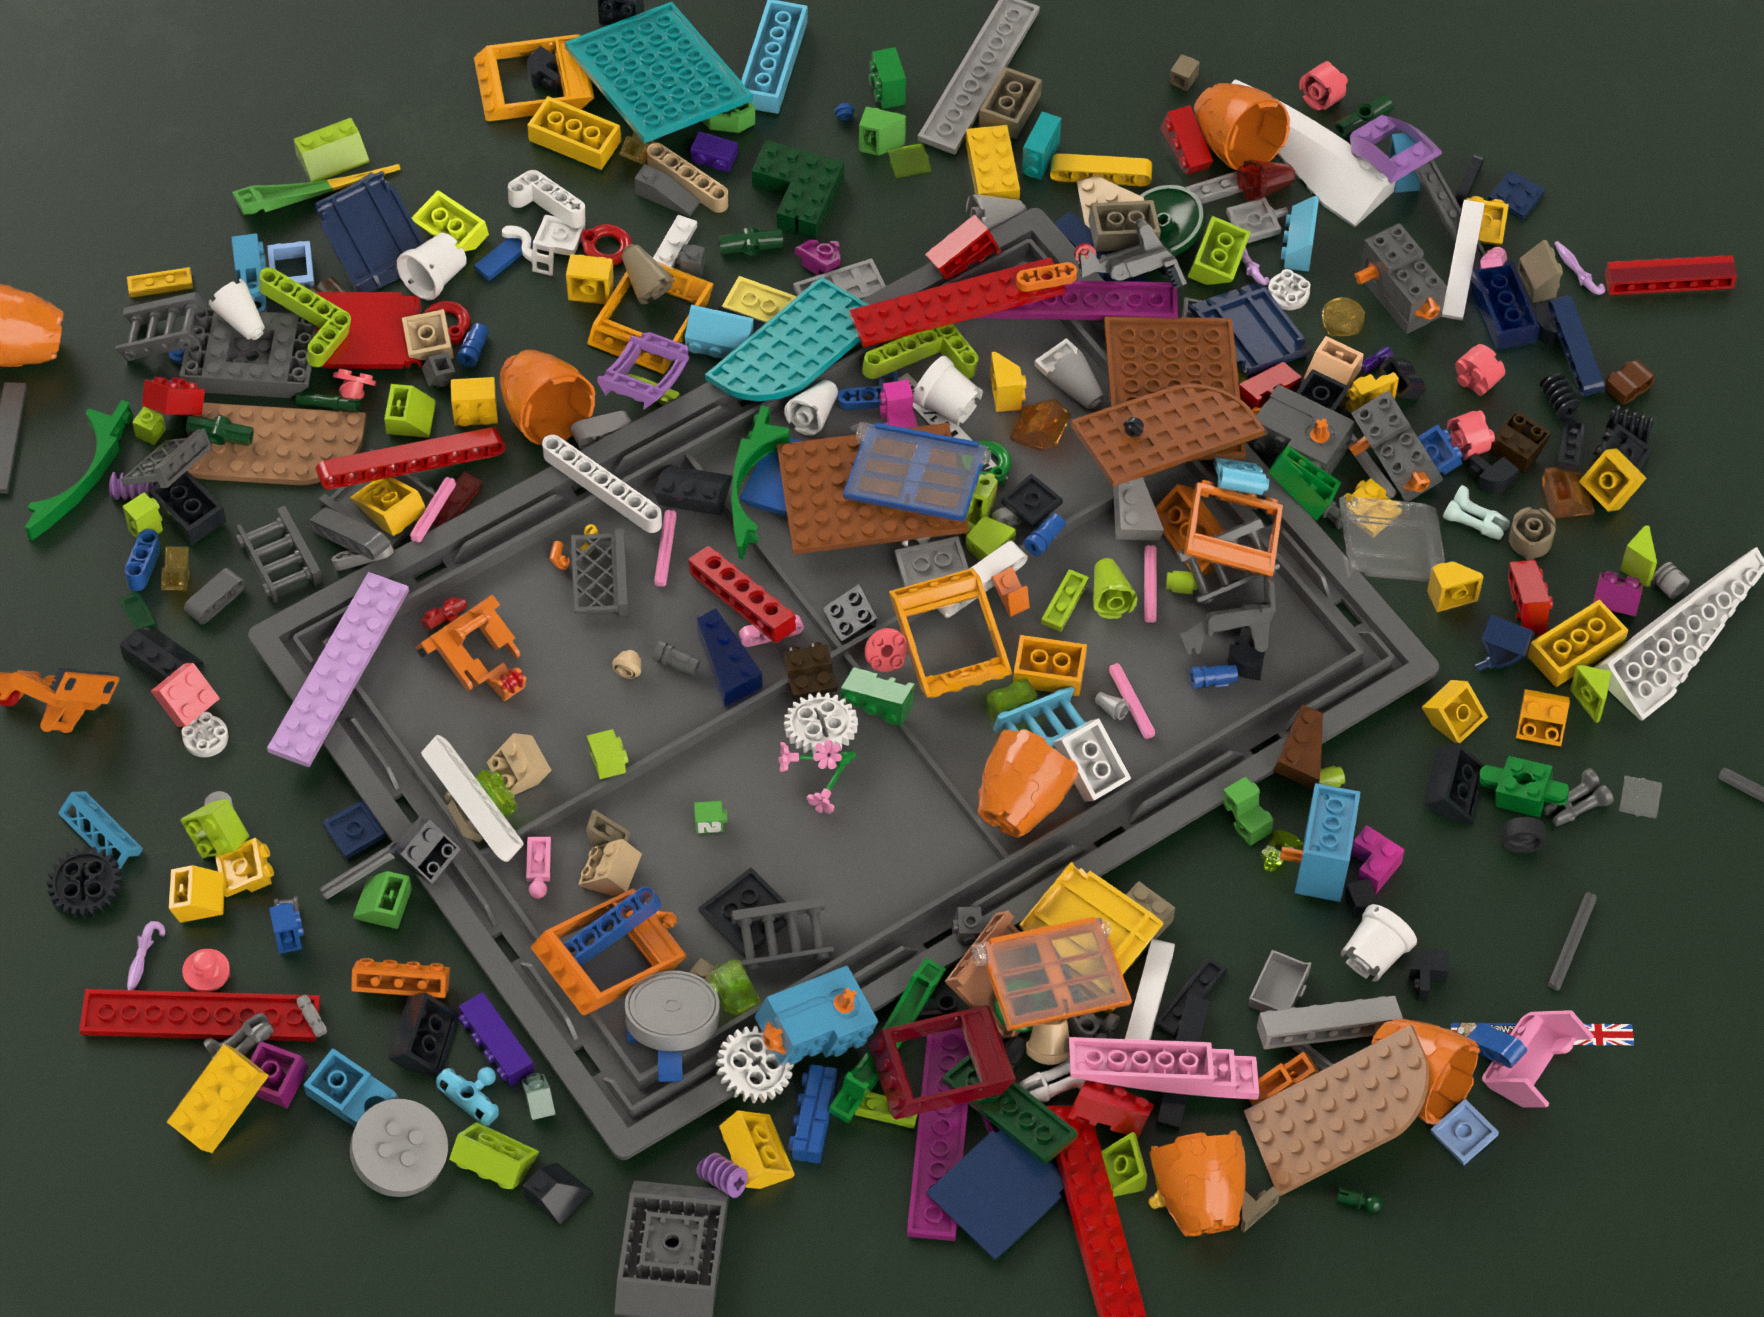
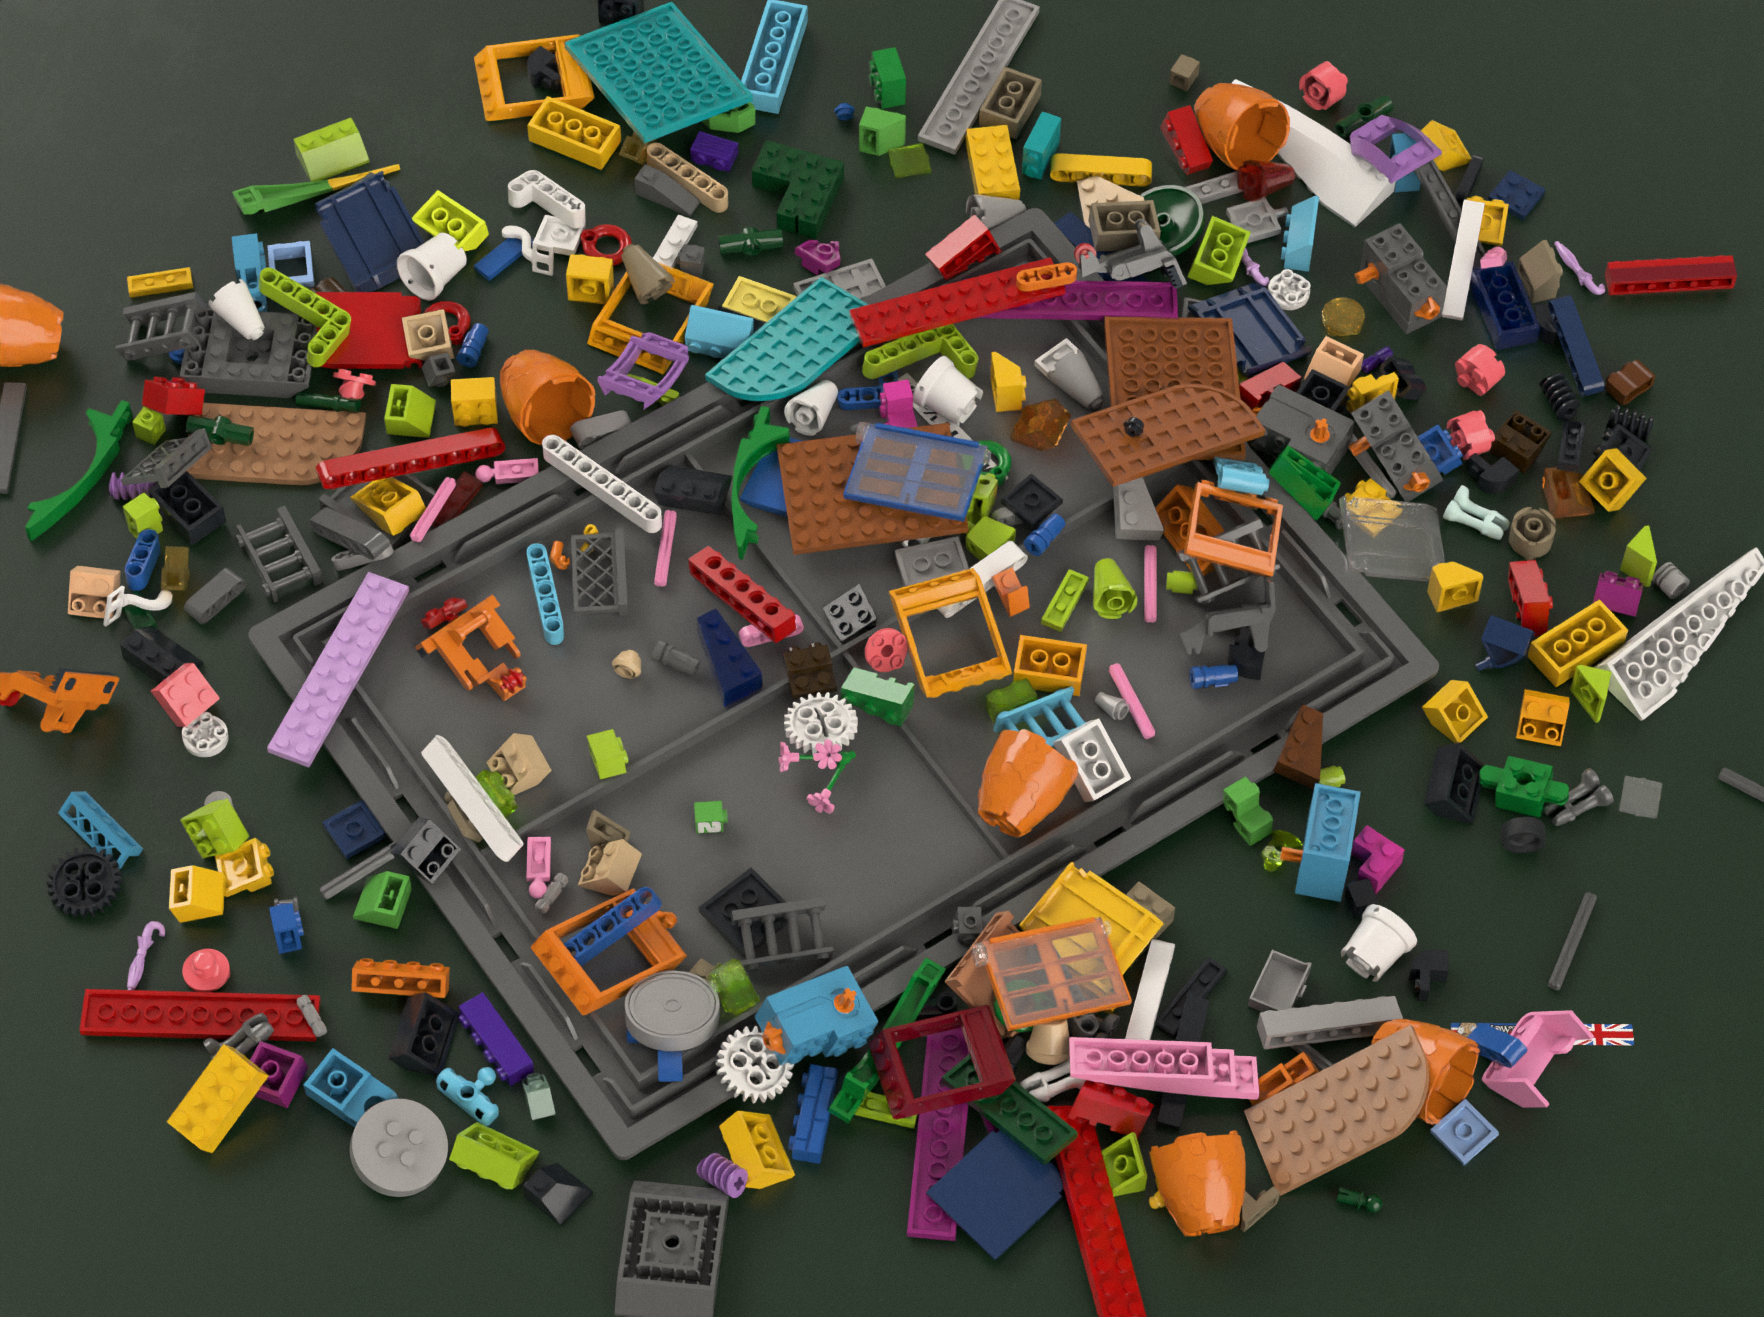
none -> light nougat slope [68,566,121,619]
none -> white piece [103,586,173,627]
none -> bright pink plate [475,458,539,484]
none -> medium azure beam [527,543,564,645]
none -> light grey axle [535,873,568,914]
none -> yellow slope [1421,120,1472,171]

